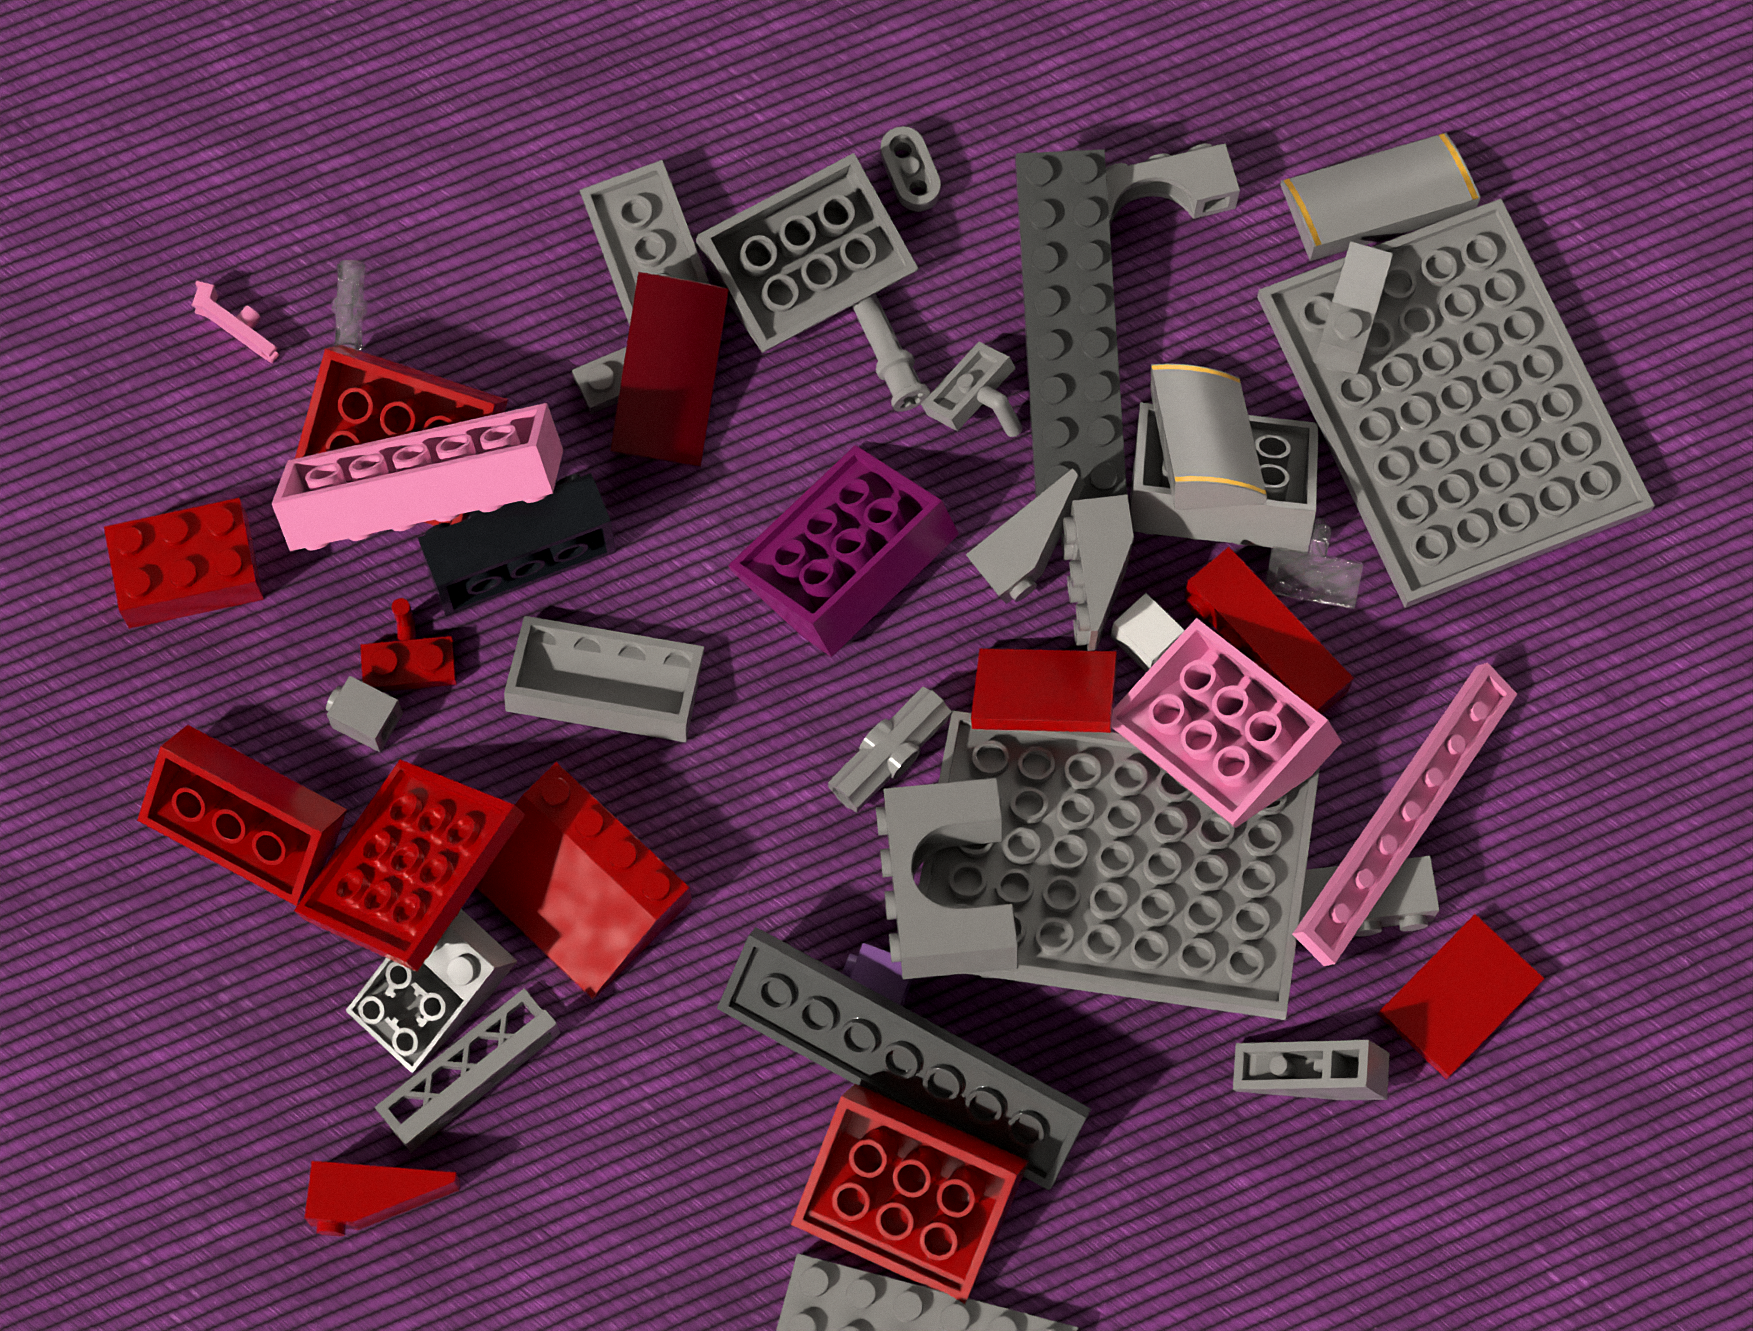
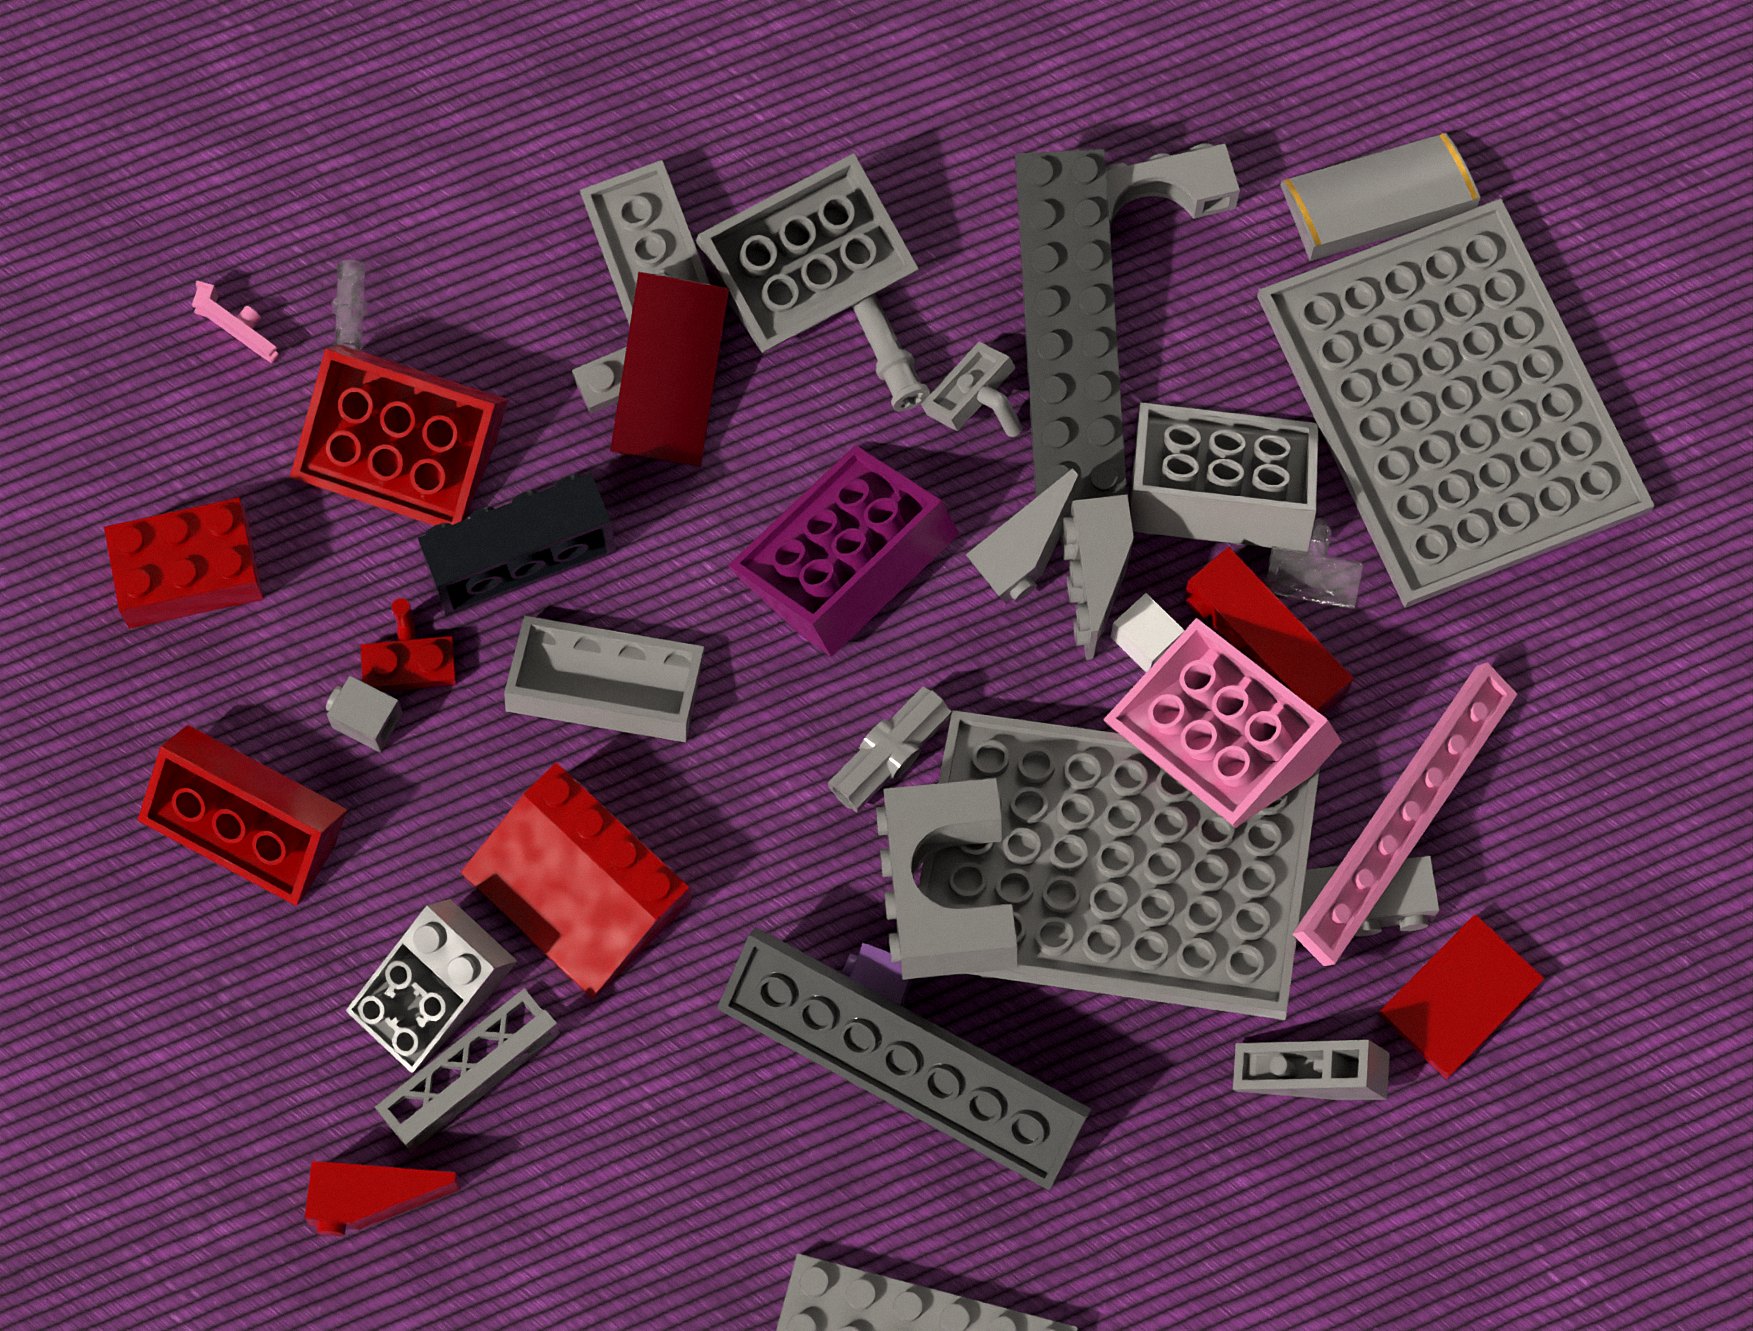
bright pink brick [272,403,563,551] -> none
red plate [294,759,525,972] -> none
red slope [791,1083,1029,1304] -> none
light grey plate [881,127,941,212] -> none
red tile [971,648,1117,733] -> none
light grey slope [1150,364,1267,510] -> none
light grey slope [1314,241,1393,375] -> none

